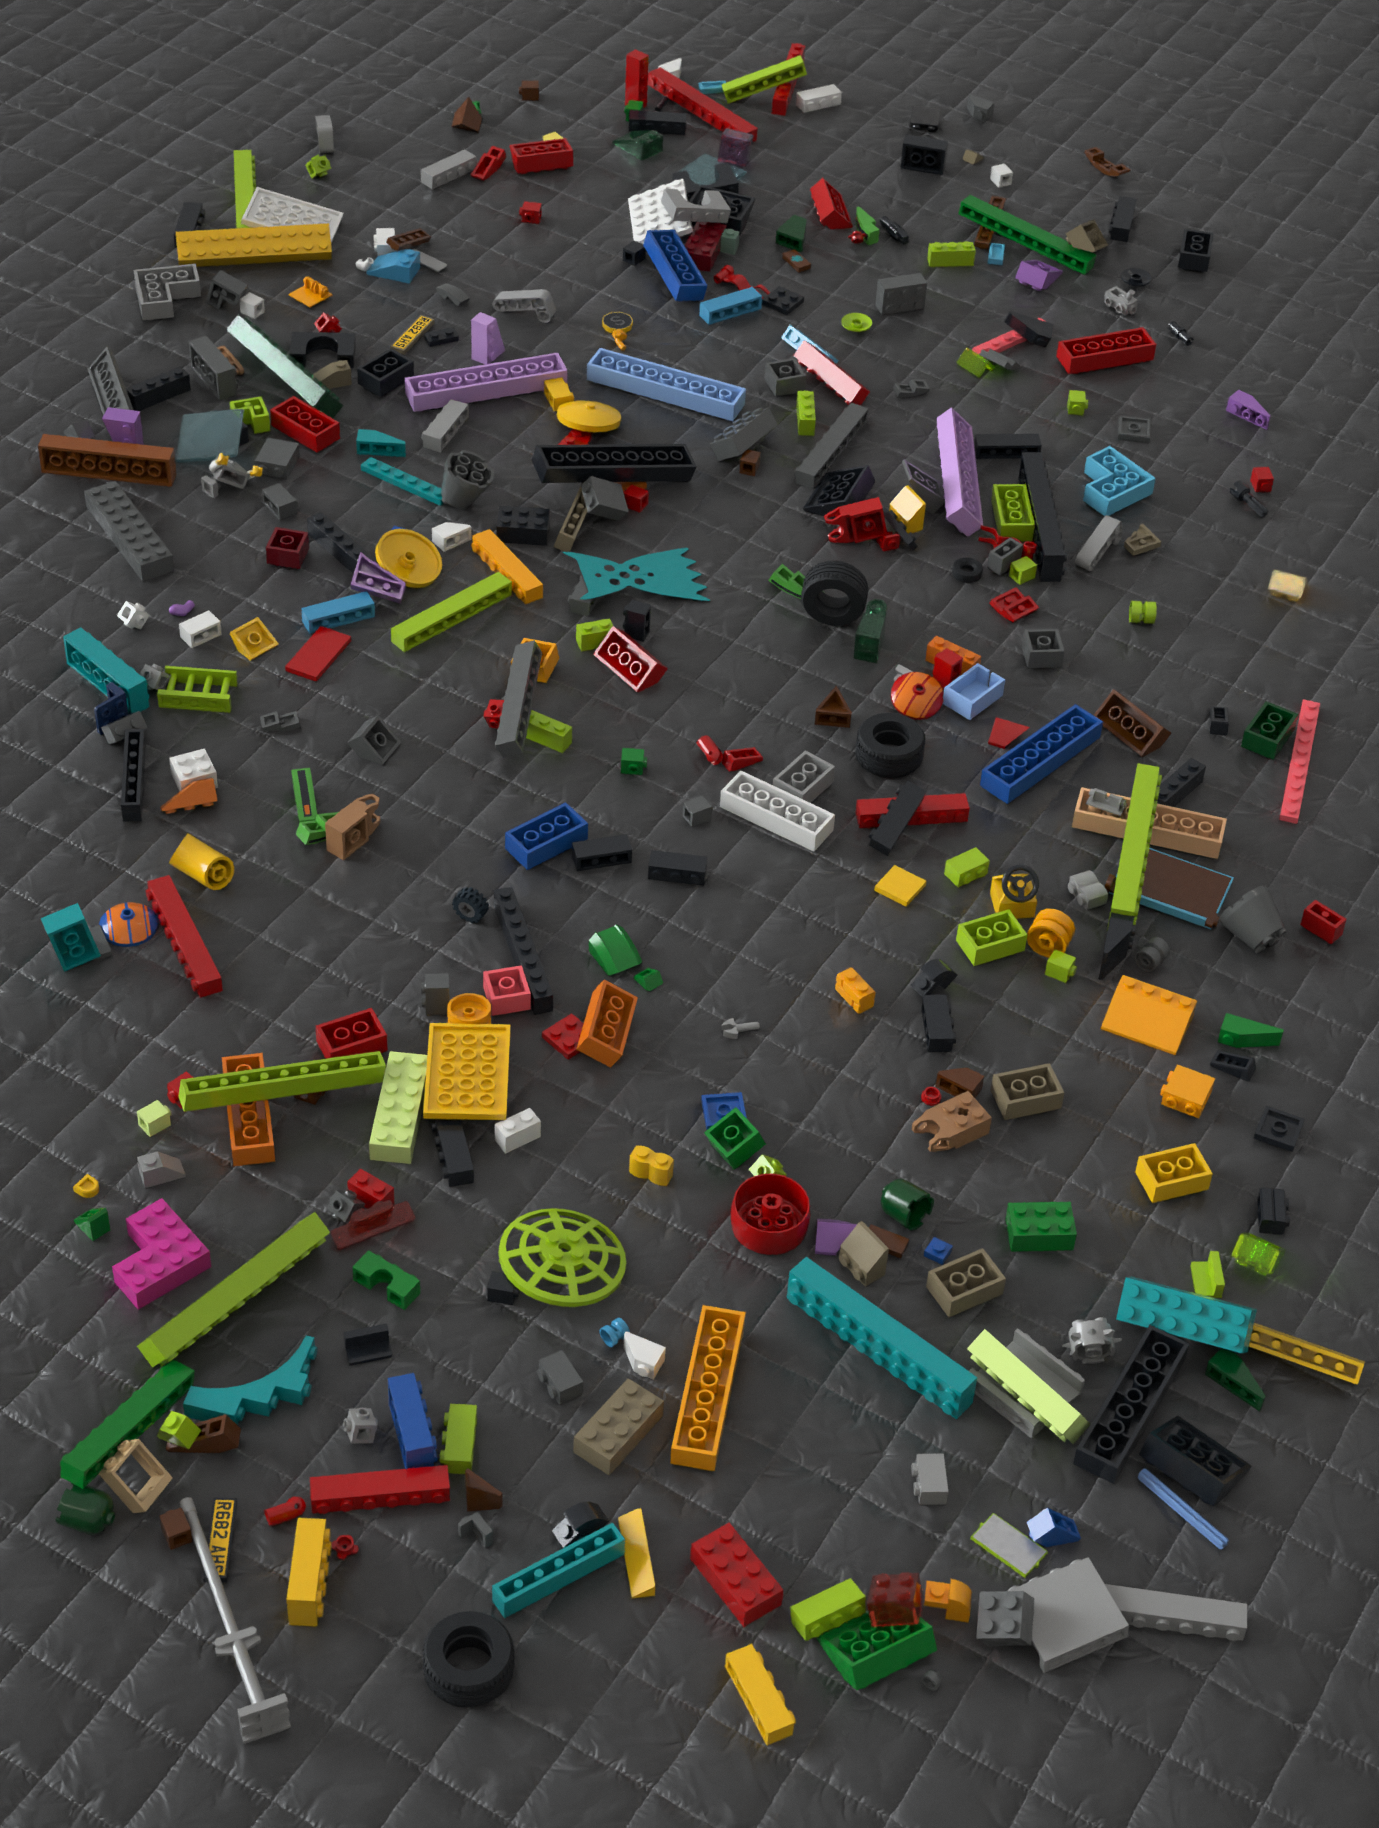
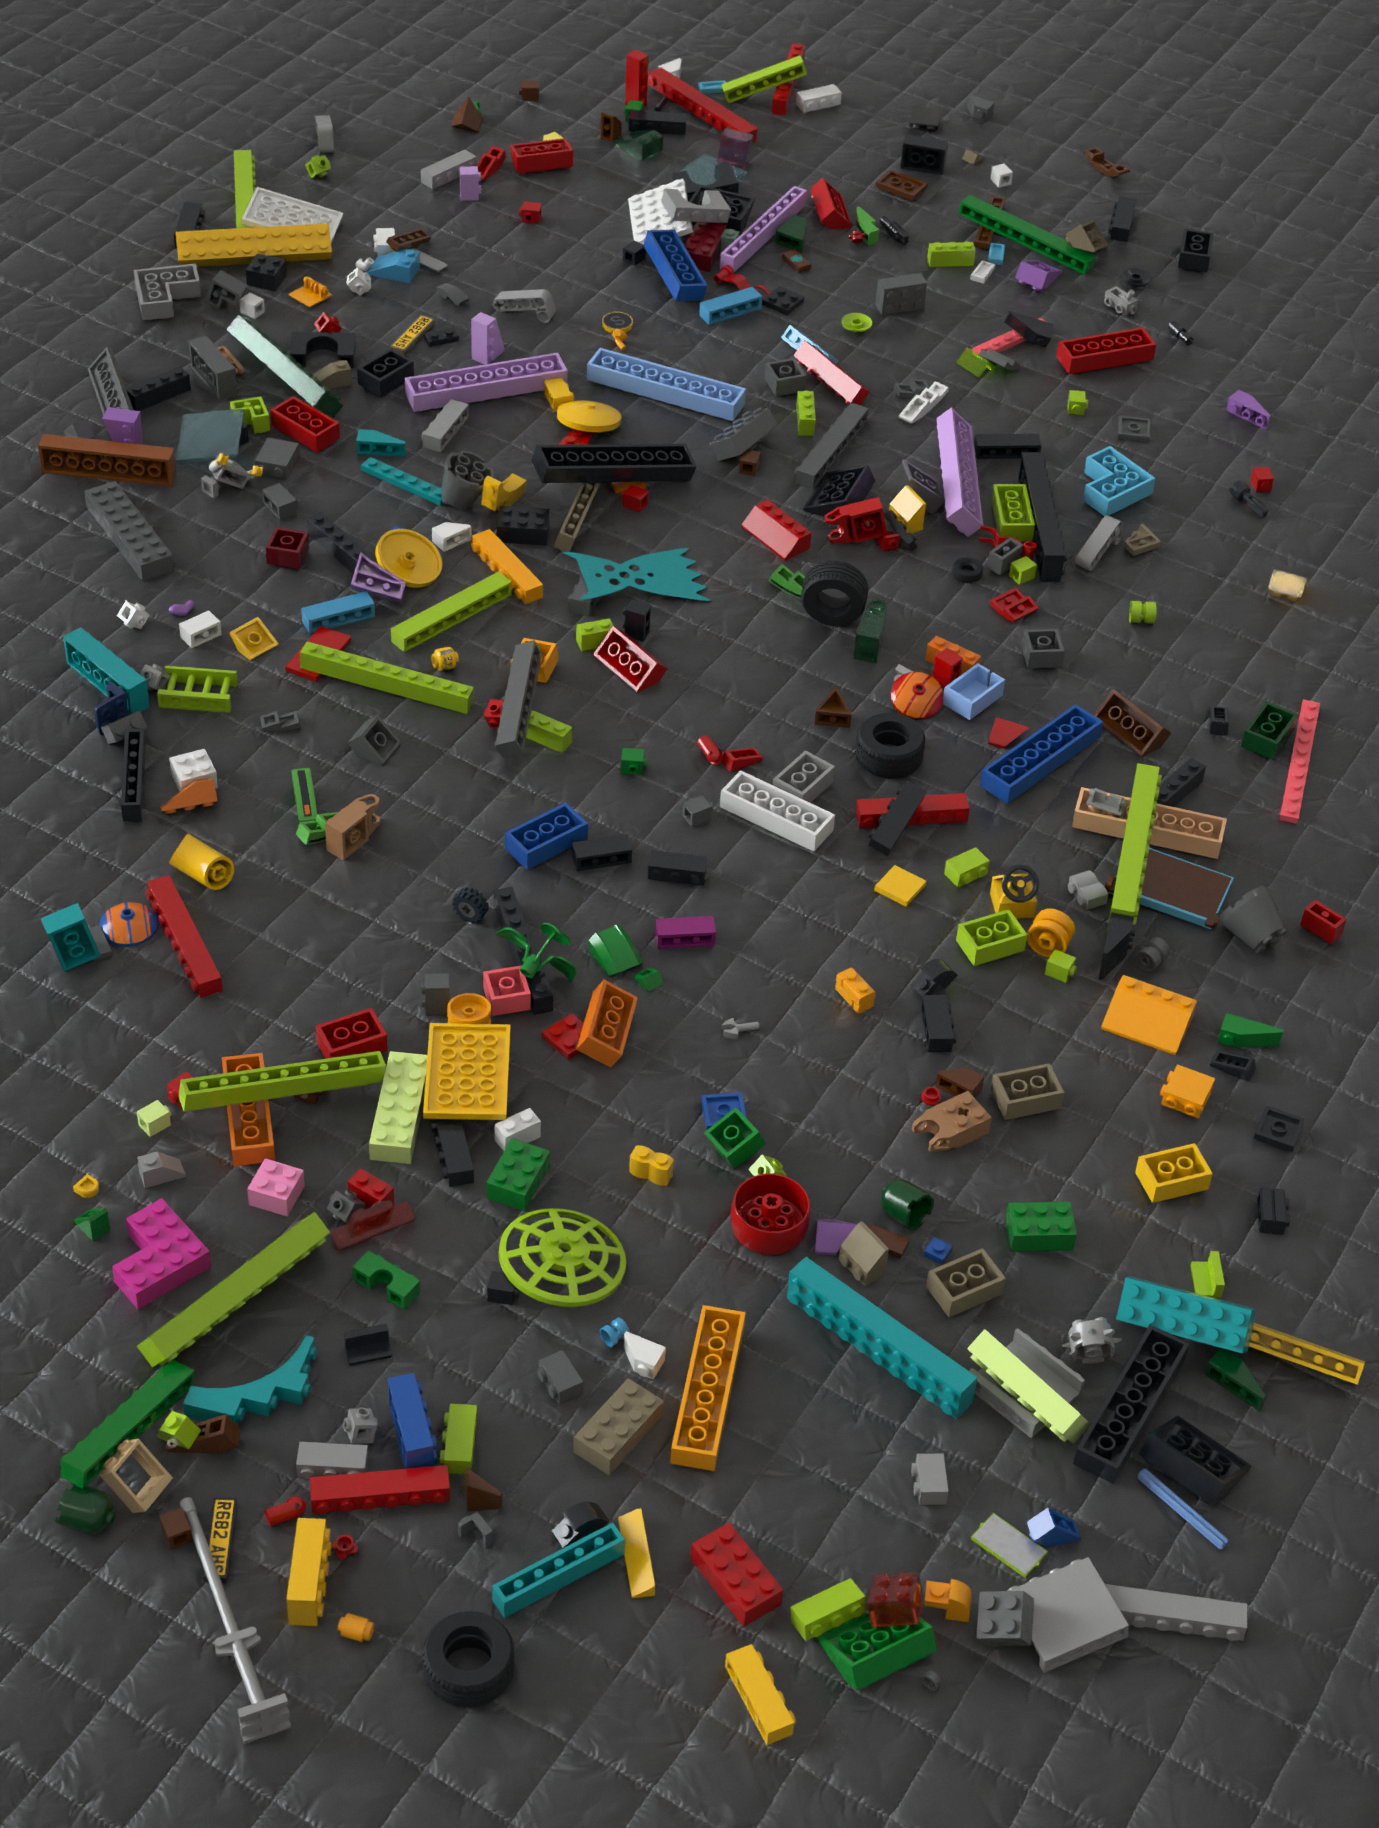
dark grey brick [581,476,628,521] -> none
clear neon green slope [1231,1232,1286,1276] -> none
none -> black brick [246,254,287,291]
none -> bright pink brick [247,1158,305,1217]
none -> light grey brick [296,1442,369,1479]
none -> lime brick [300,642,474,714]
none -> light orange brick [338,1613,375,1642]
none -> white brick [347,267,371,296]
none -> yellow head [432,647,459,671]
none -> lavender brick [460,166,481,201]
none -> yellow arch [481,473,526,511]
none -> green brick [486,1138,550,1211]
none -> green plant [495,923,577,982]
none -> reddish brown slope [600,112,622,142]
none -> magenta brick [655,916,716,949]
none -> lavender brick [720,186,807,272]
none -> slope [741,499,812,561]
none -> reddish brown plate [875,169,928,201]
none -> white slope [899,381,949,424]
none -> white tile [970,260,995,284]

